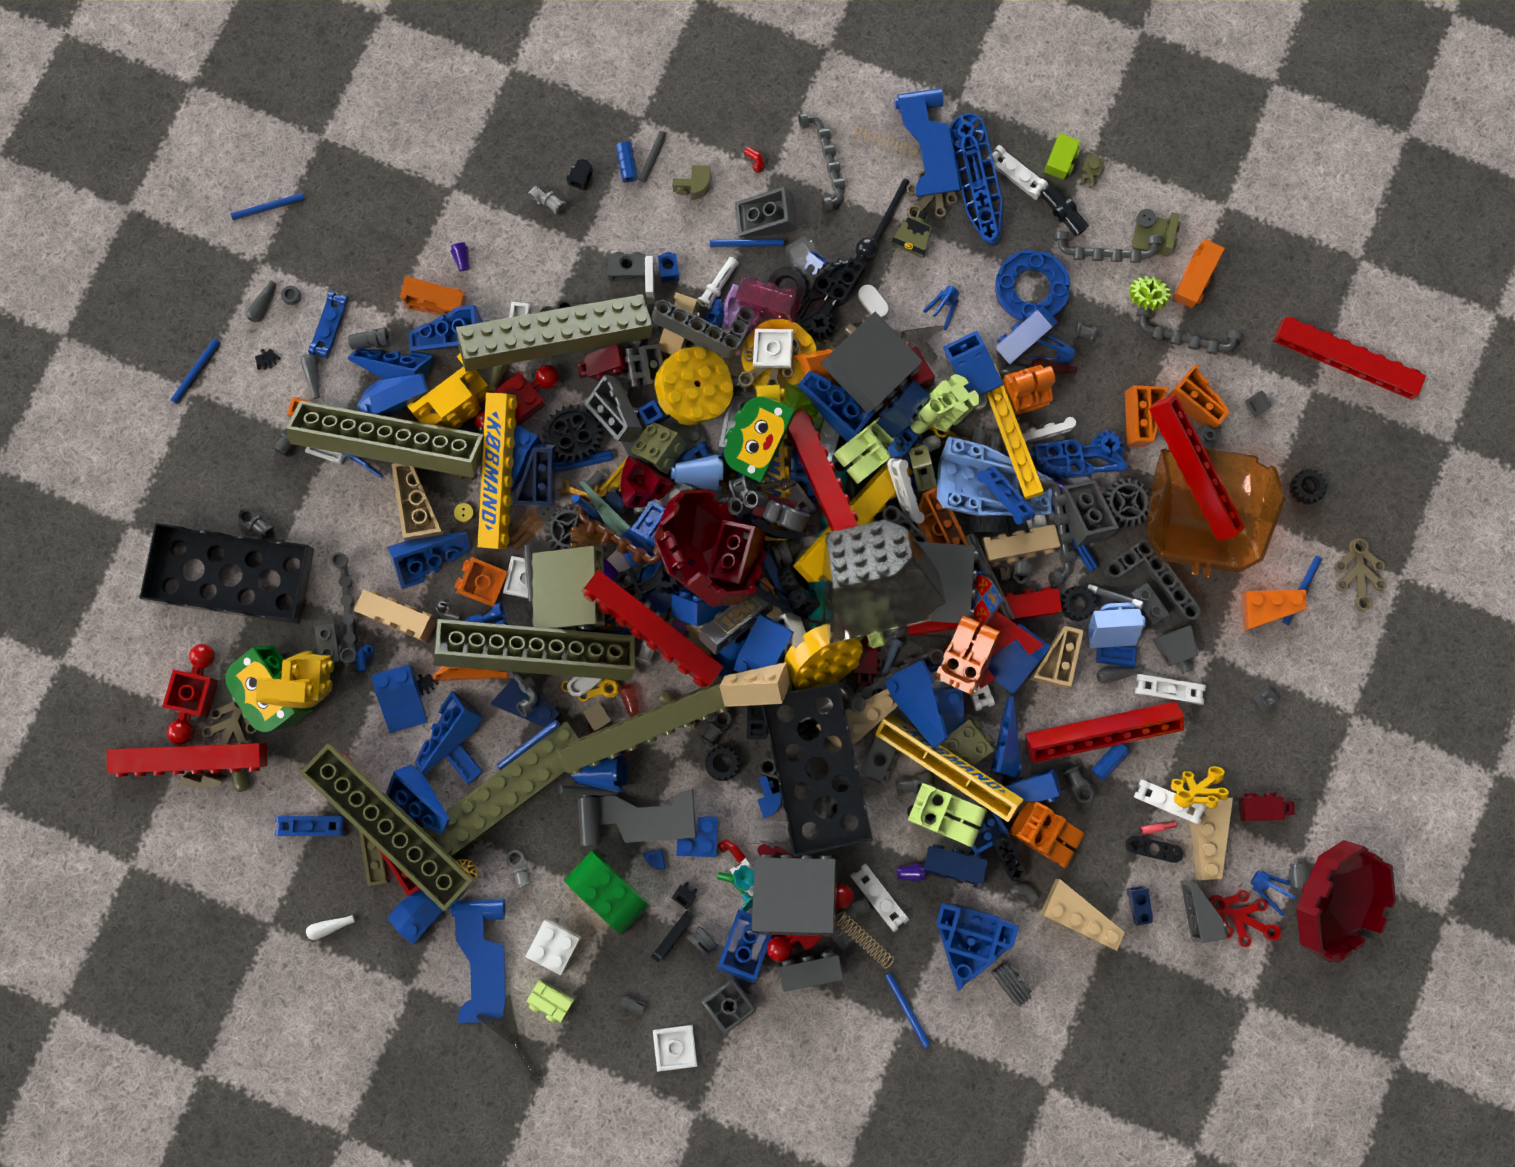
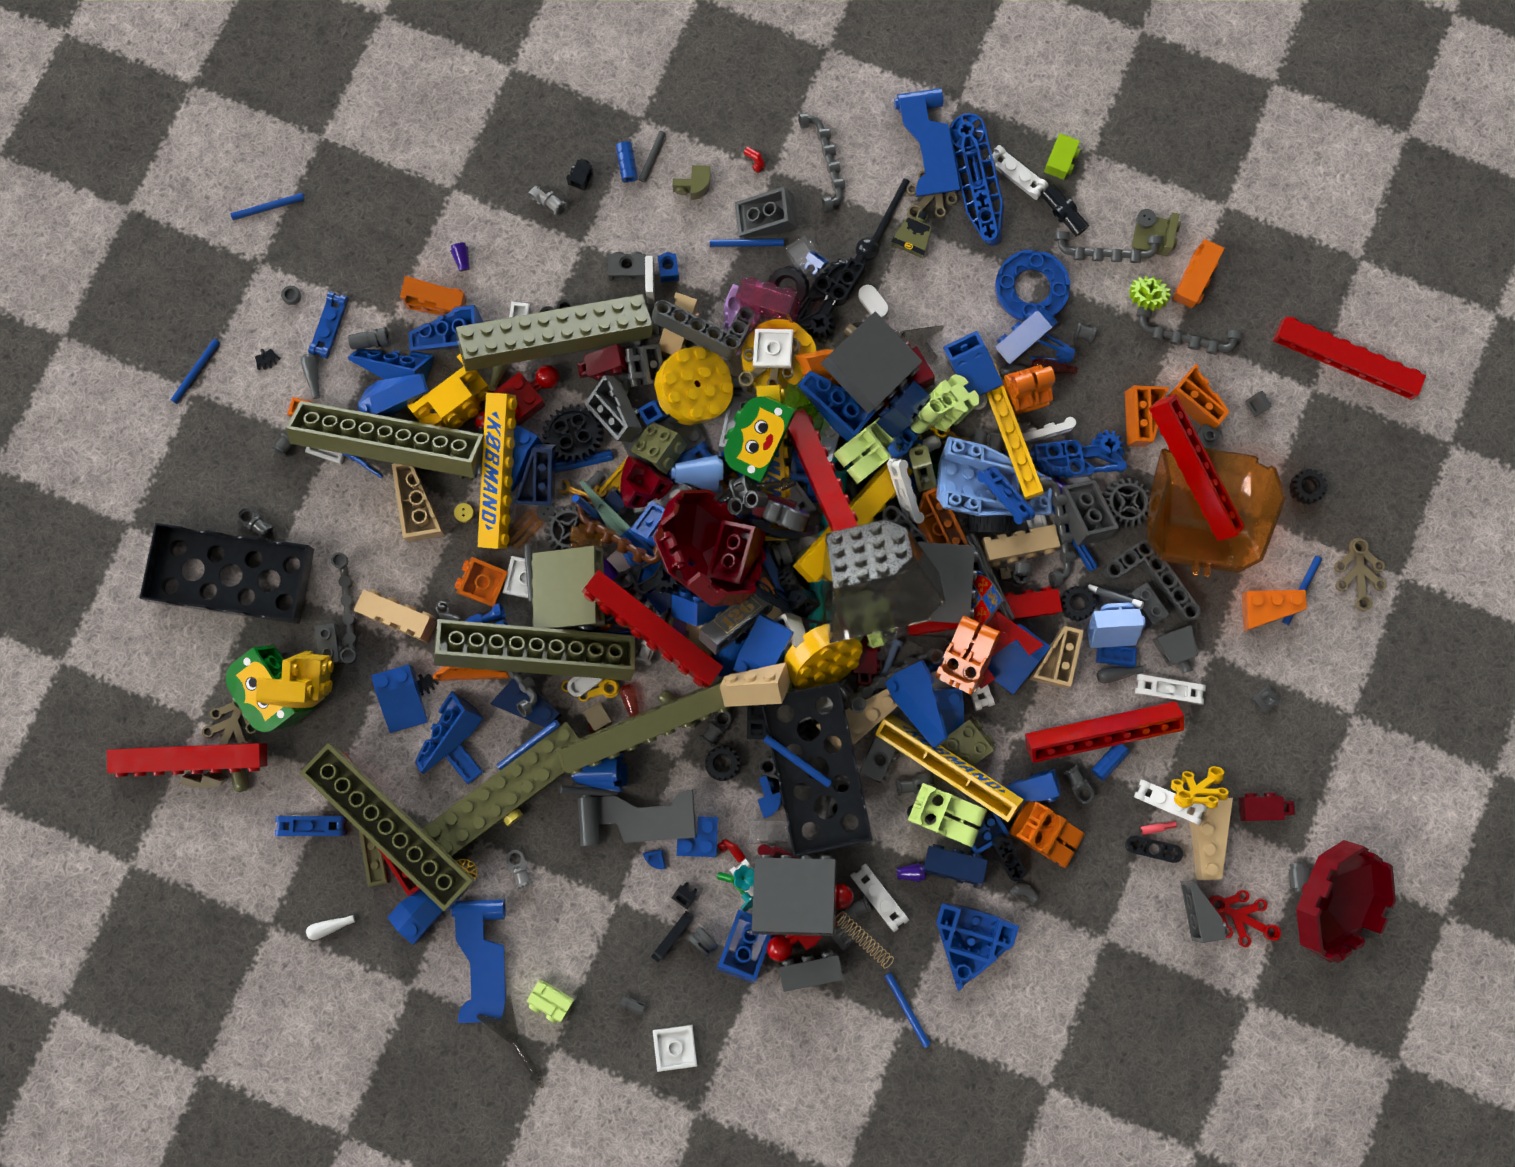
red brick [162,644,218,745] -> none
dark grey piece [246,280,276,322] -> none
blue arm [356,644,374,672] -> none
blue wedge [386,764,450,835] -> none
blue wedge [387,532,471,589] -> none
white brick [525,919,582,975] -> none
green brick [564,850,651,935] -> none
white pin [697,257,739,310] -> none
dark grey brick [702,977,756,1034] -> none
blue plate [704,299,724,327] -> none
tan piece [853,125,919,160] -> none
blue plant [923,286,959,330] -> none
blue wedge [990,696,1022,778] -> none
dark grey brick [991,963,1032,1007] -> none
tan wedge [1040,879,1125,951] -> none
olive plate [1080,154,1105,189] -> none
dark blue leg [1126,886,1153,926] -> none
blue plant [1250,870,1295,916] -> none
none -> light yellow tile [504,809,524,827]
none -> blue bar [763,735,832,787]

